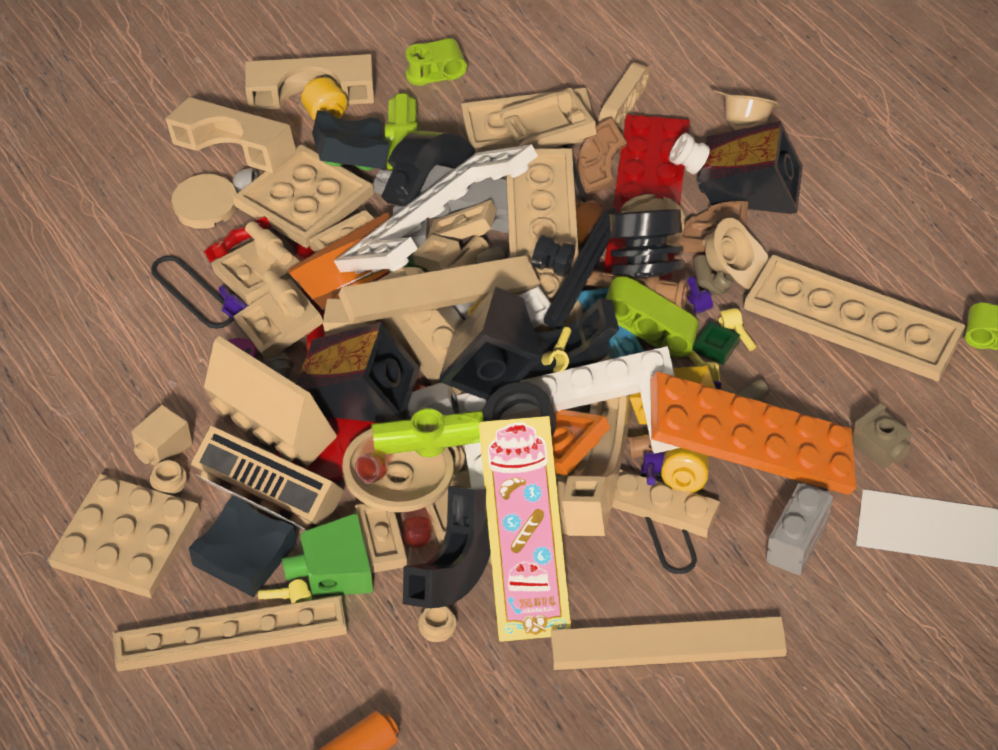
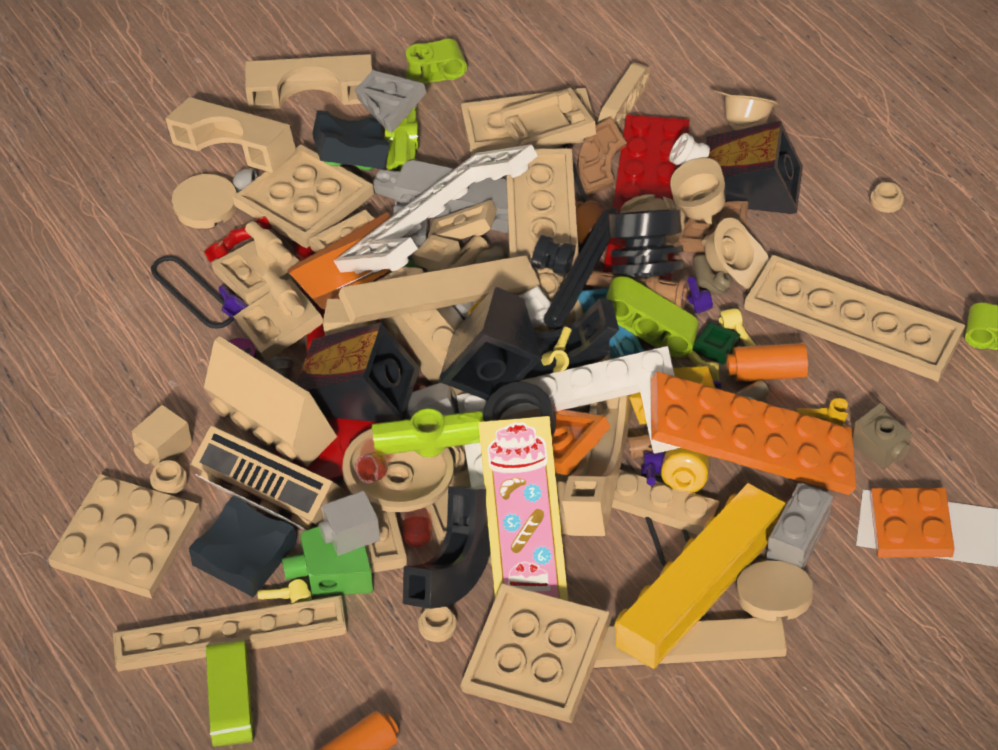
yellow head [301,77,348,121] -> none
black arch [381,131,475,206] -> none
none -> lime beam [206,640,254,747]
none -> light grey brick [318,490,380,556]
none -> light grey wing [355,70,427,132]
none -> tan plate [460,584,612,723]
none -> yellow brick [614,483,785,669]
none -> tan piece [670,158,726,225]
none -> orange brick [726,343,808,382]
none -> tan tile [737,560,813,621]
none -> yellow hand [797,398,848,425]
none -> tan plate [870,182,904,213]
none -> orange plate [870,488,955,558]

